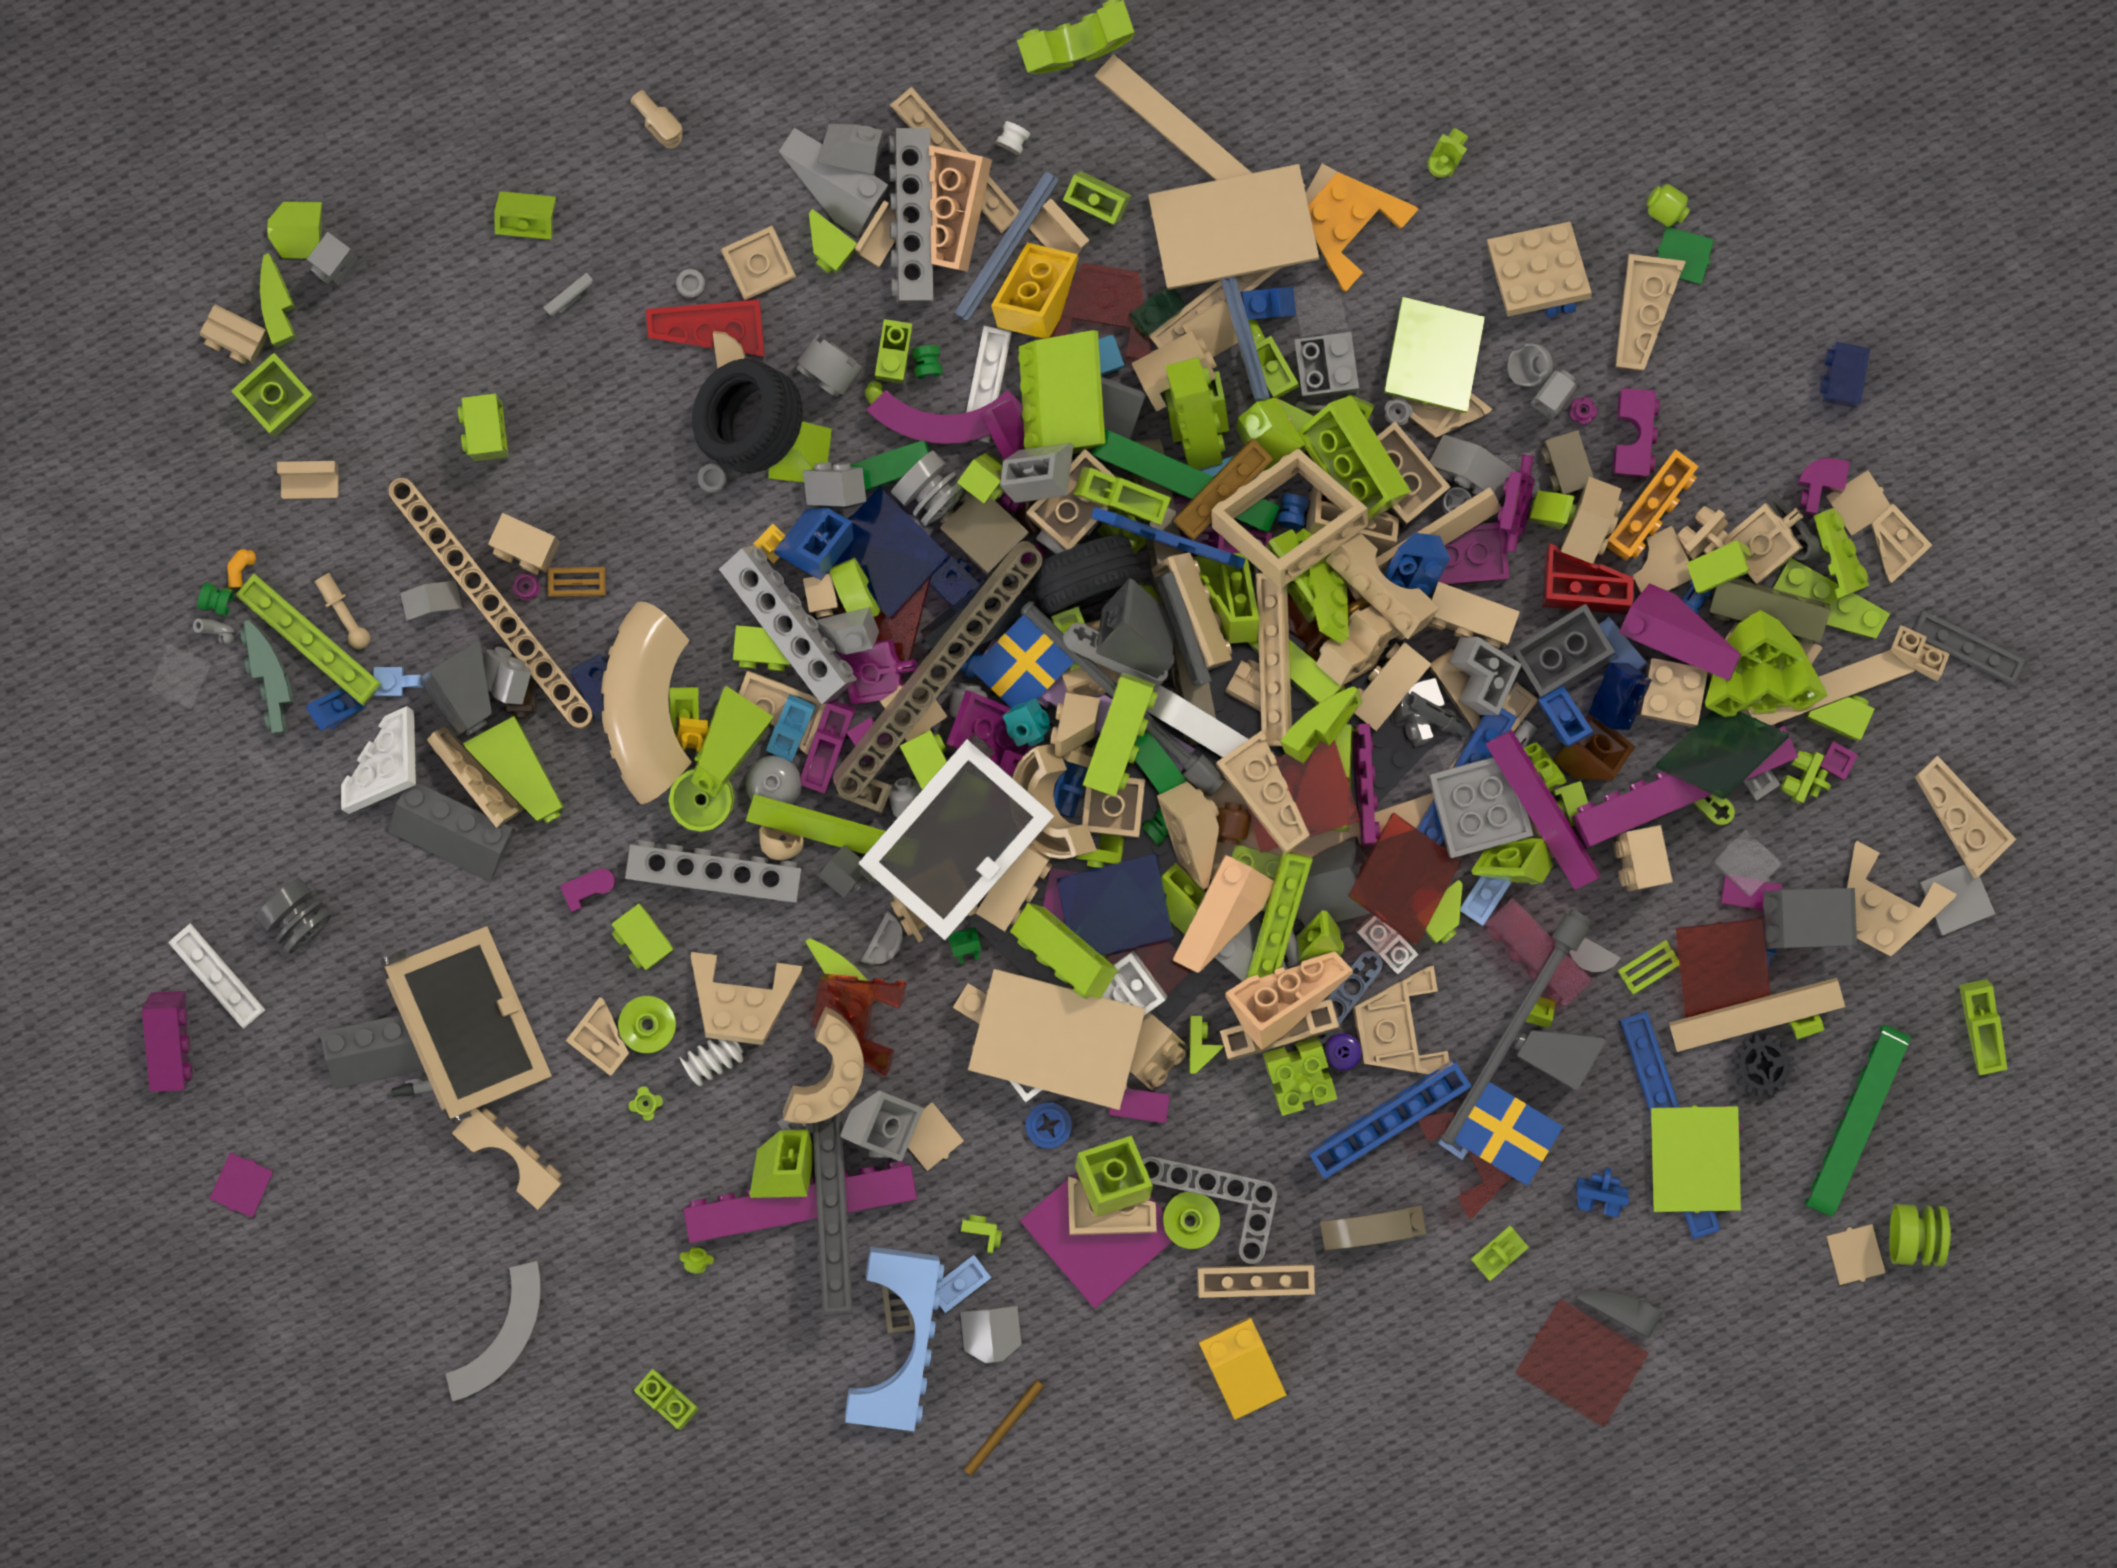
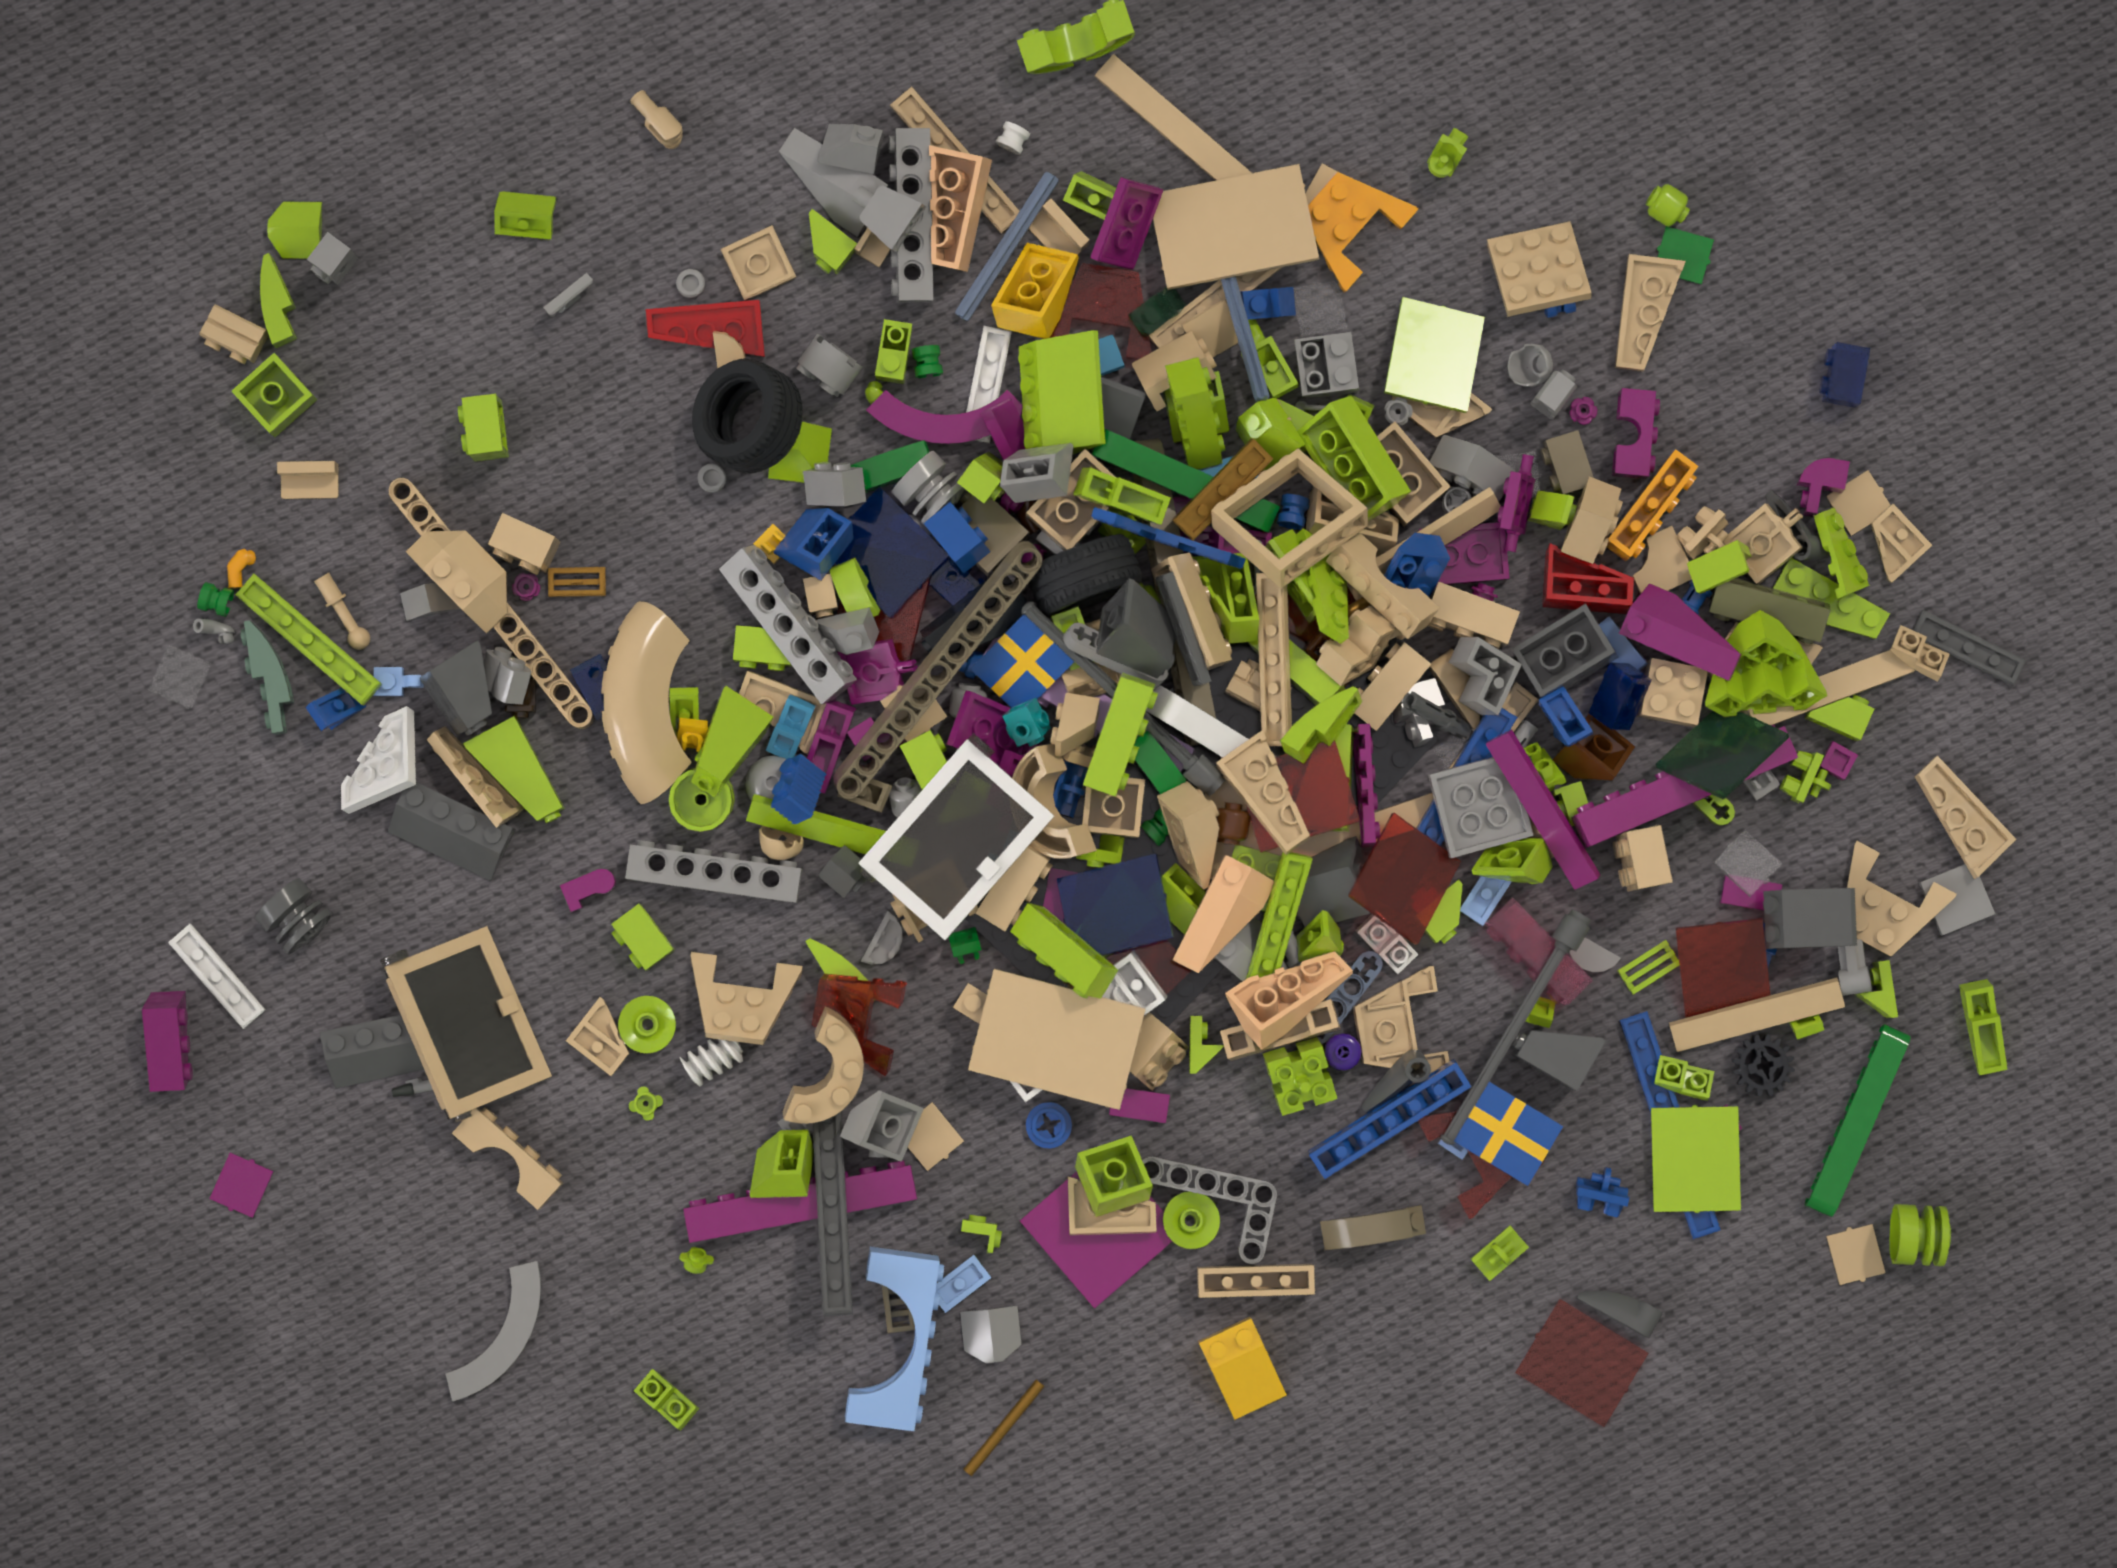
none -> tan wedge [406,531,507,633]
none -> blue brick [771,754,827,824]
none -> light grey torso [853,185,926,252]
none -> blue brick [924,502,990,573]
none -> magenta tile [1090,177,1163,270]
none -> dark grey piece [1361,1049,1431,1113]
none -> magenta plate [1471,582,1498,602]
none -> lime slope [1654,1055,1715,1101]
none -> light grey piece [1838,939,1872,996]
none -> lime slope [1854,960,1898,1018]

